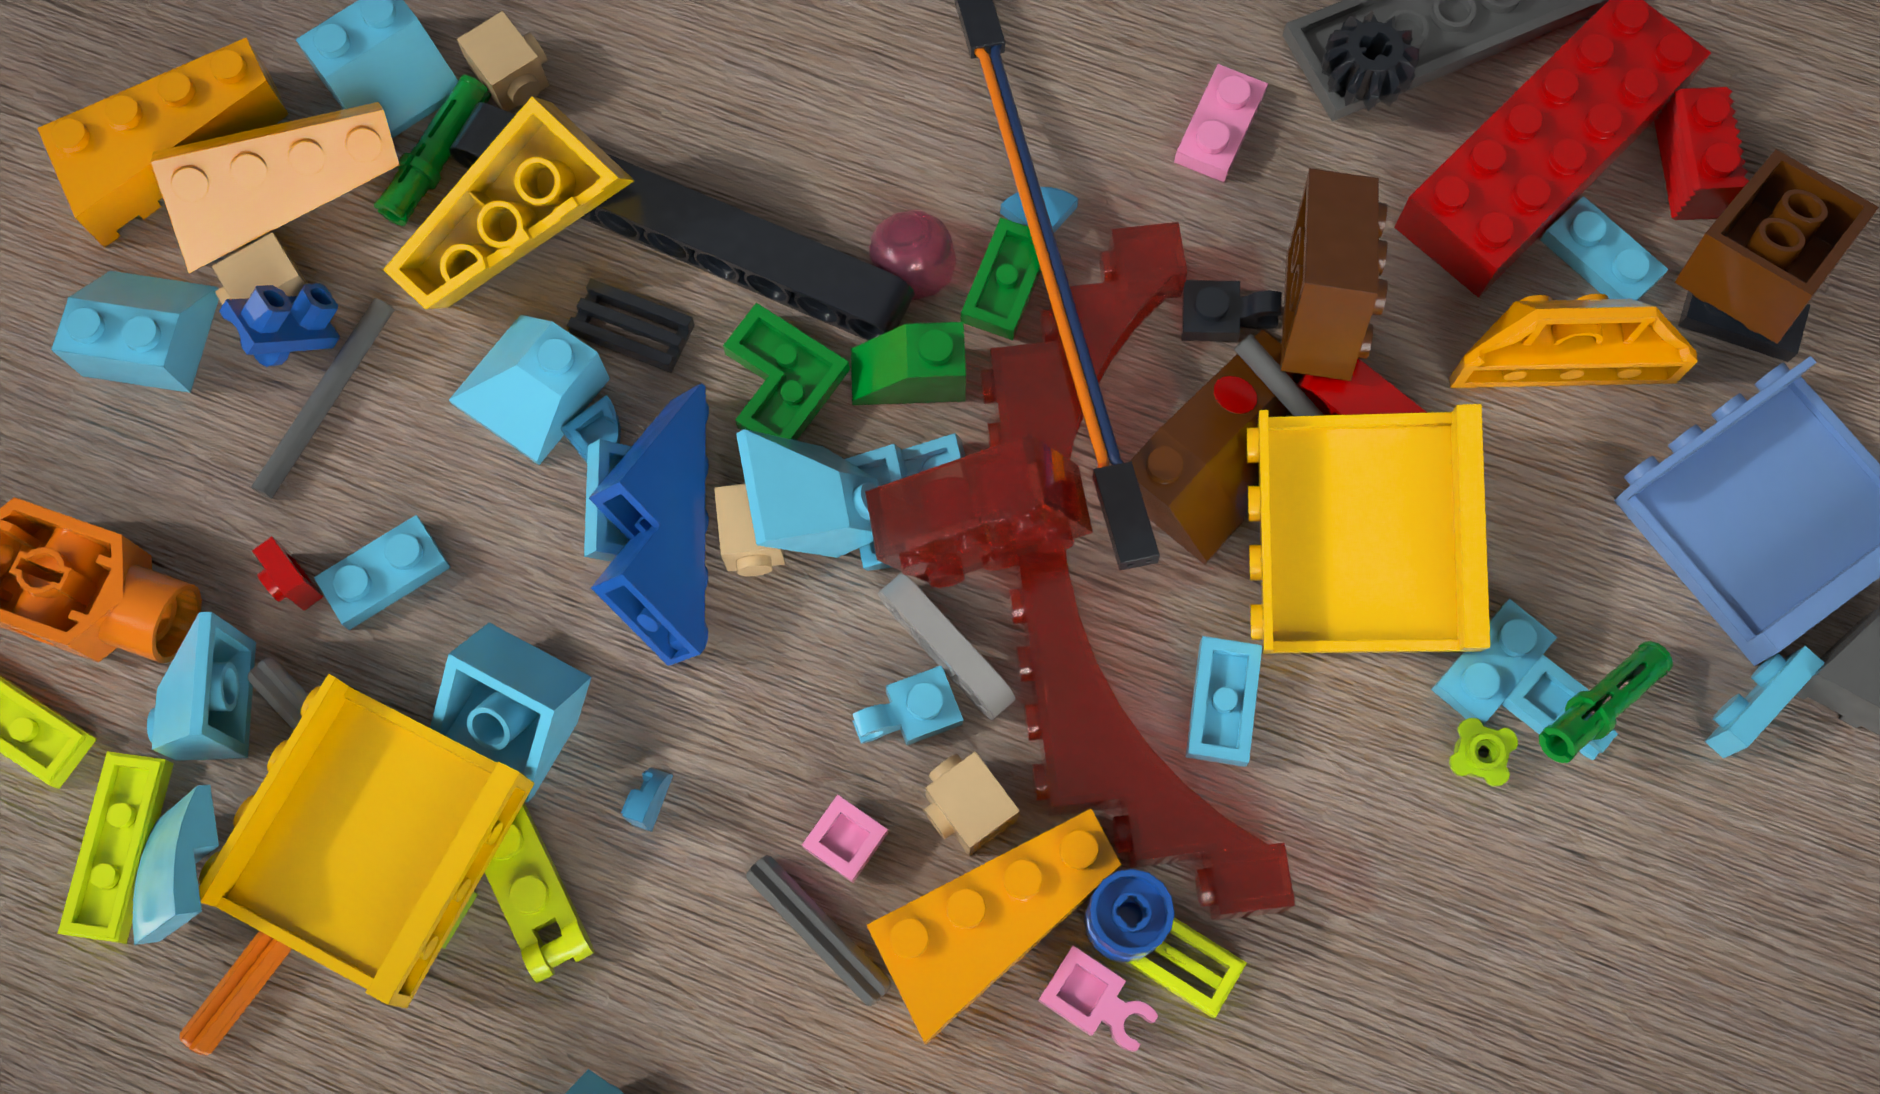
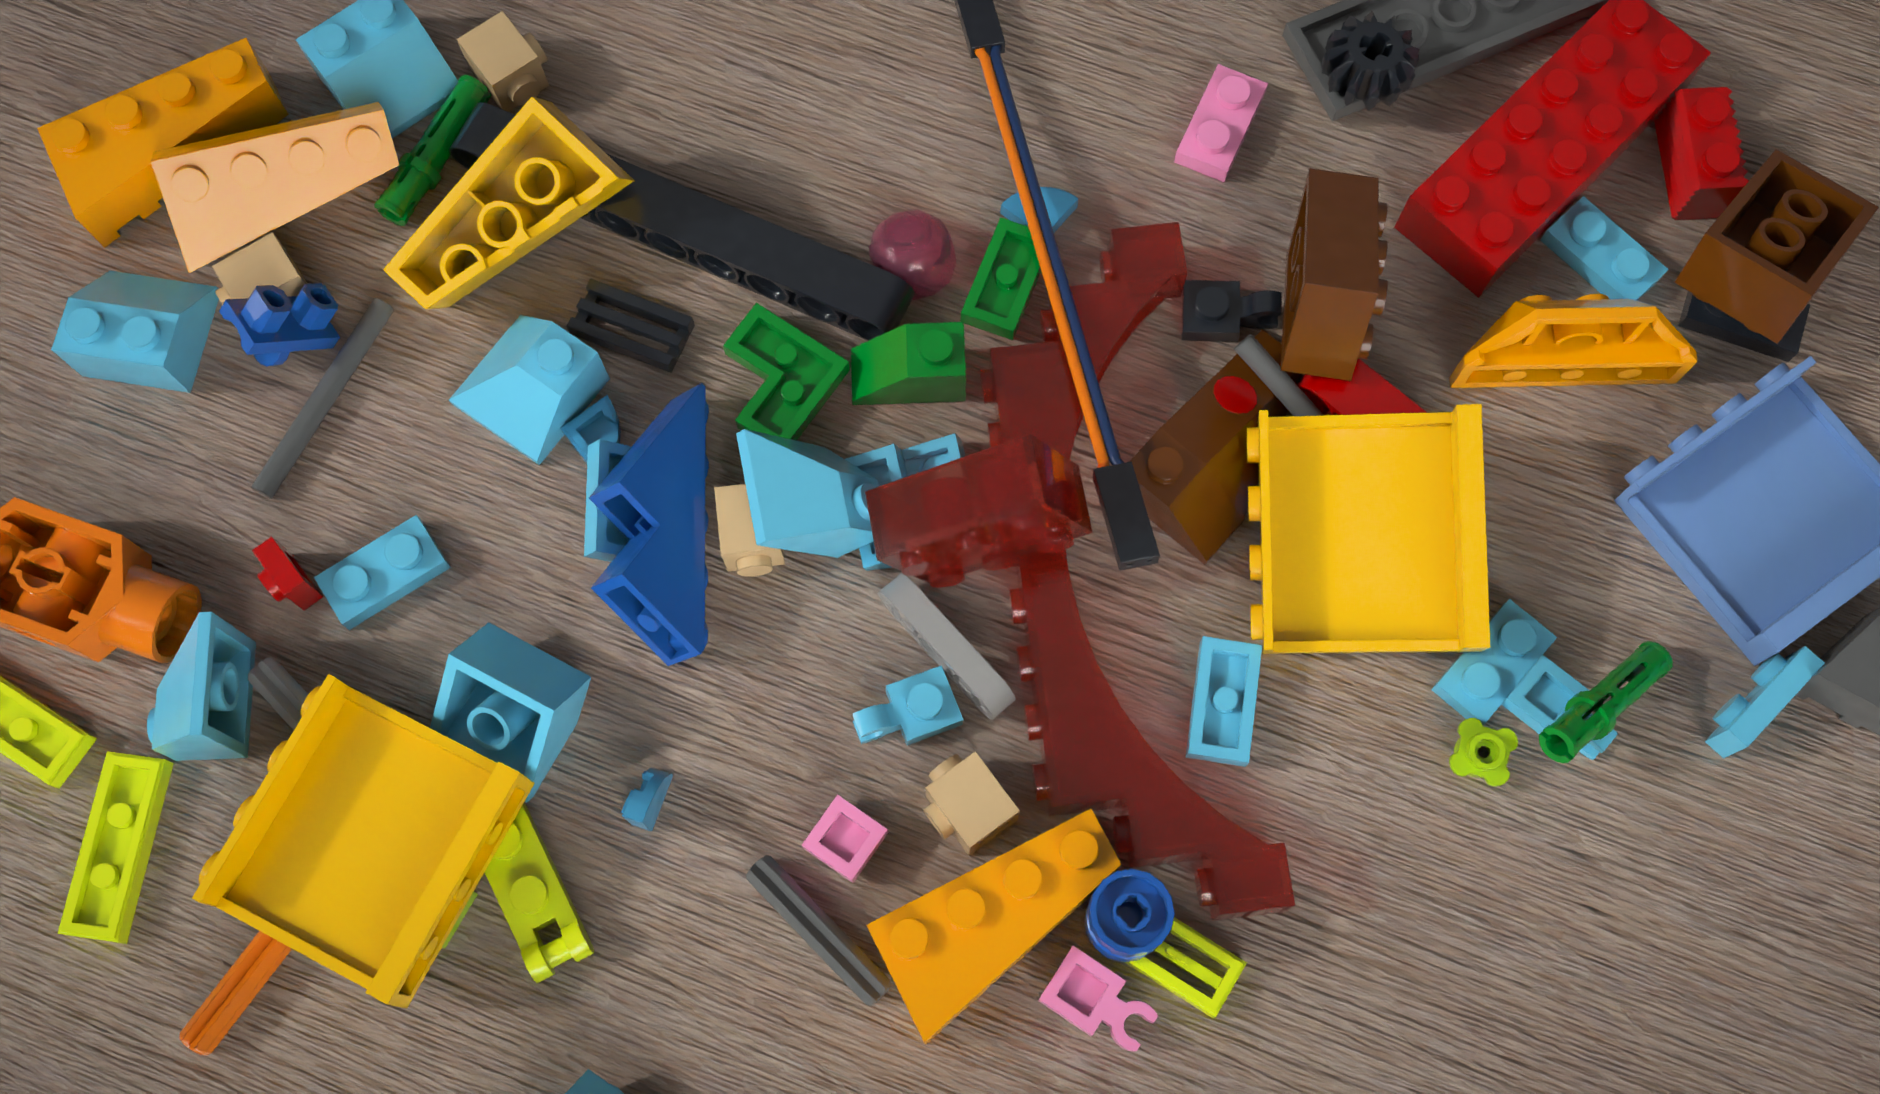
medium azure slope [133,784,219,945] -> none

